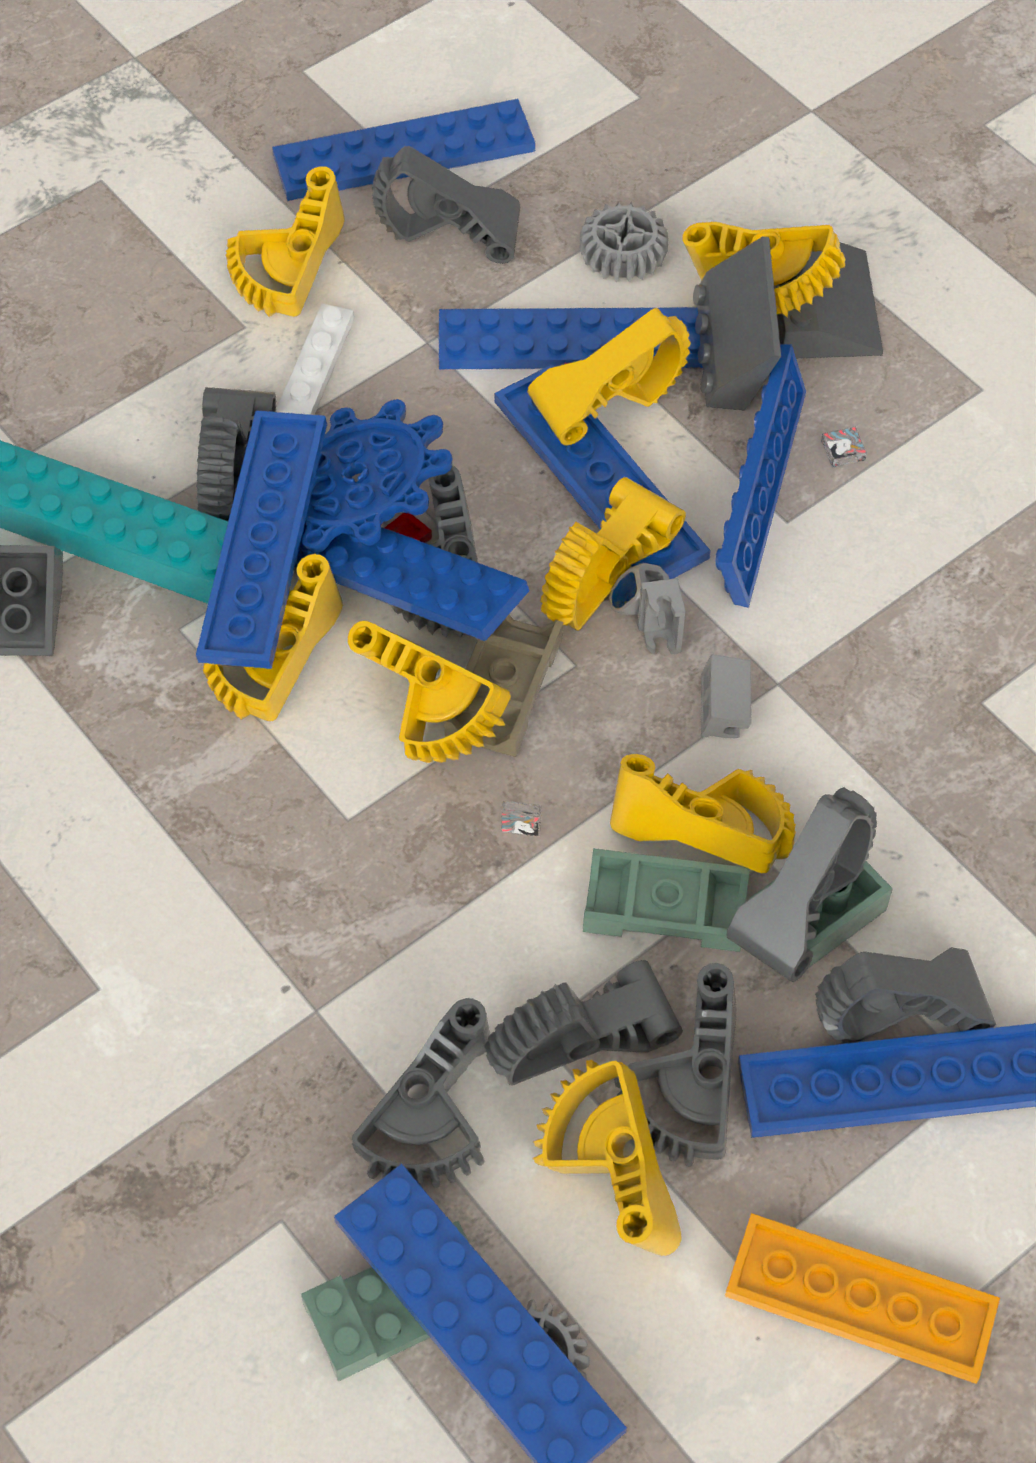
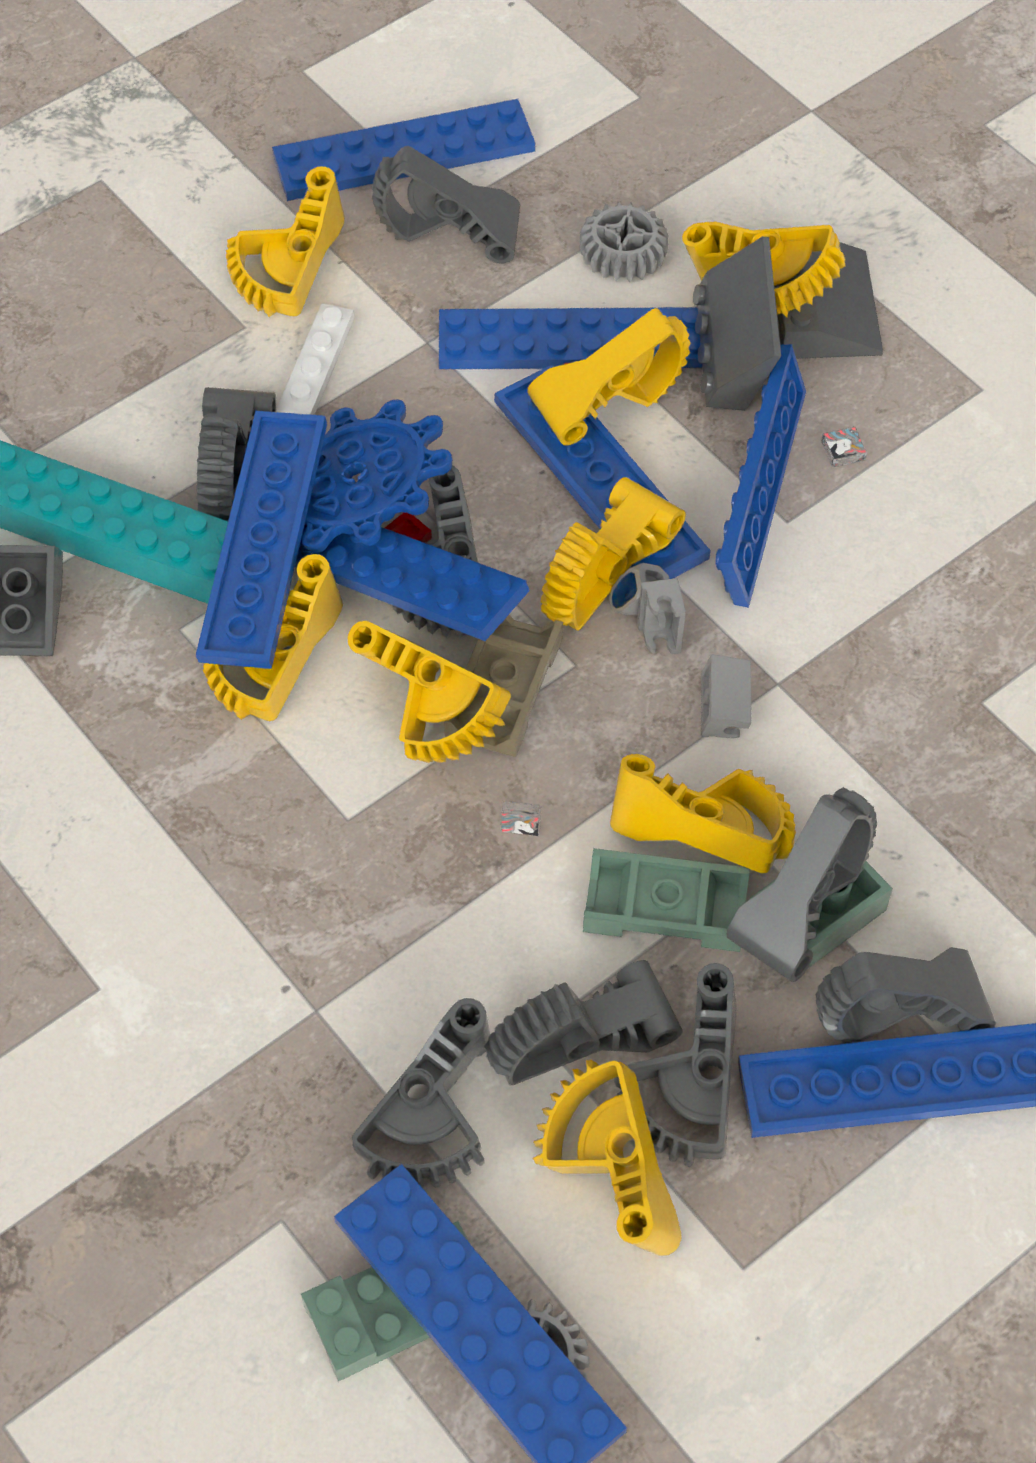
light orange plate [725,1213,1000,1384] -> none

